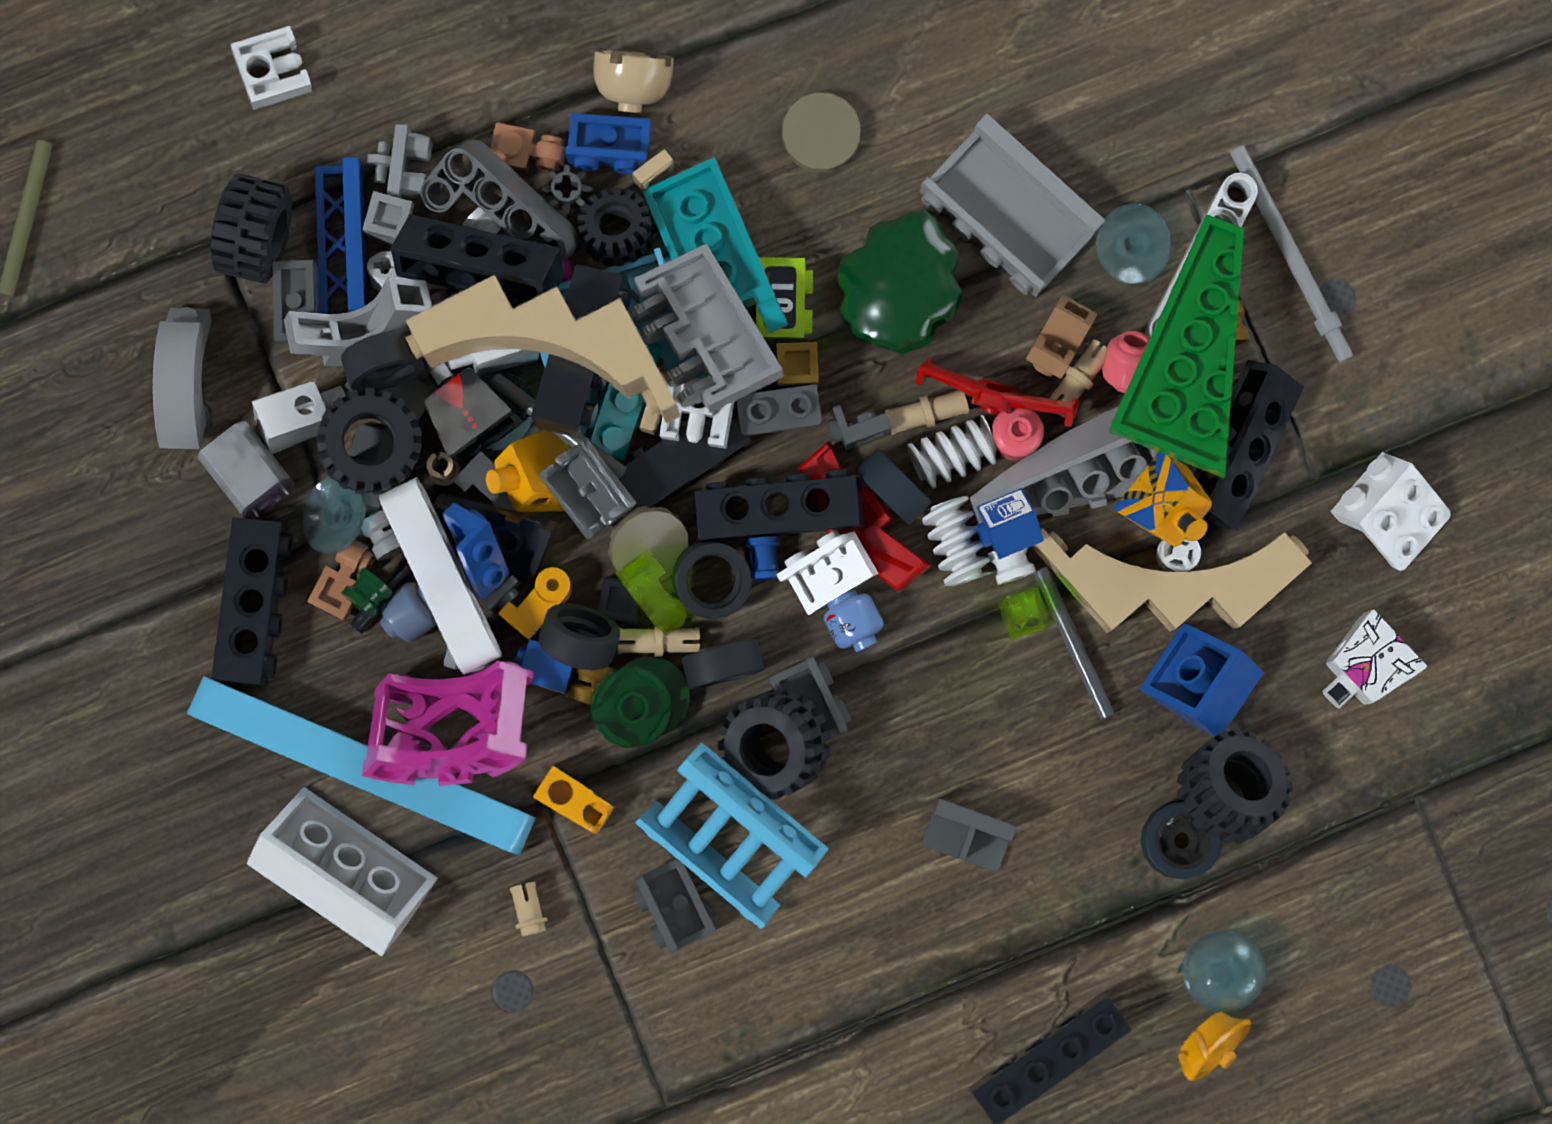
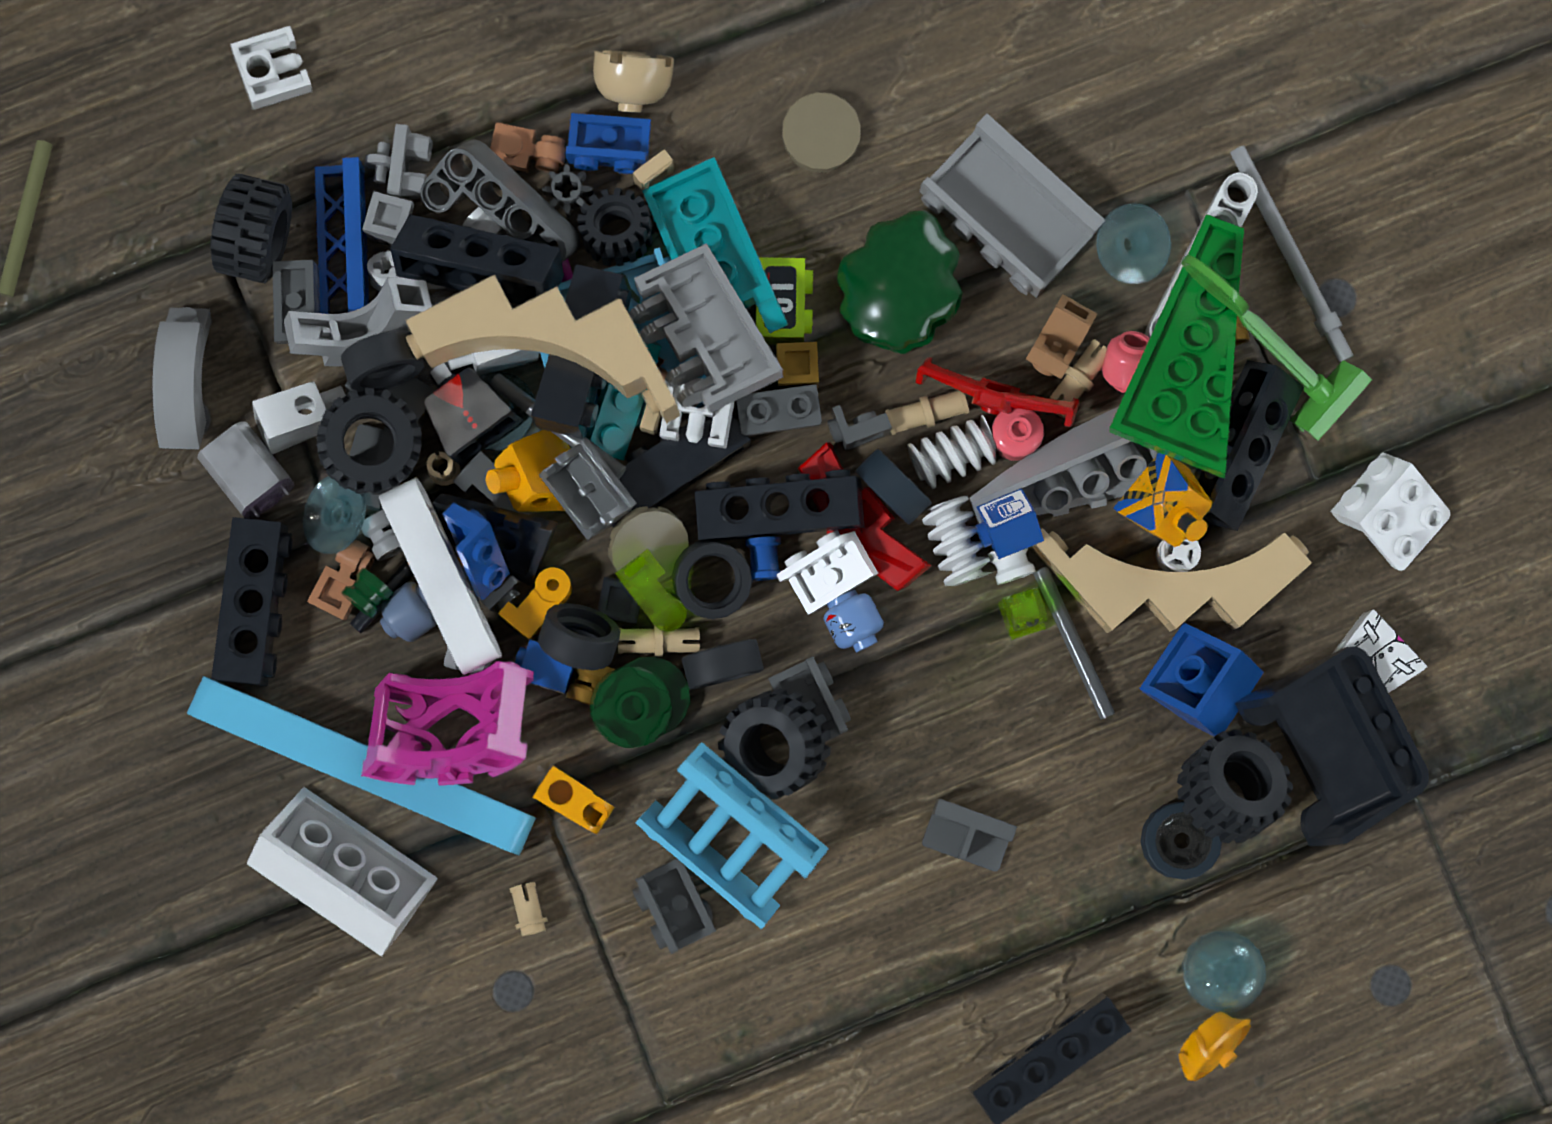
none -> bright green piece [1181,255,1372,441]
none -> black windscreen [1235,646,1429,846]

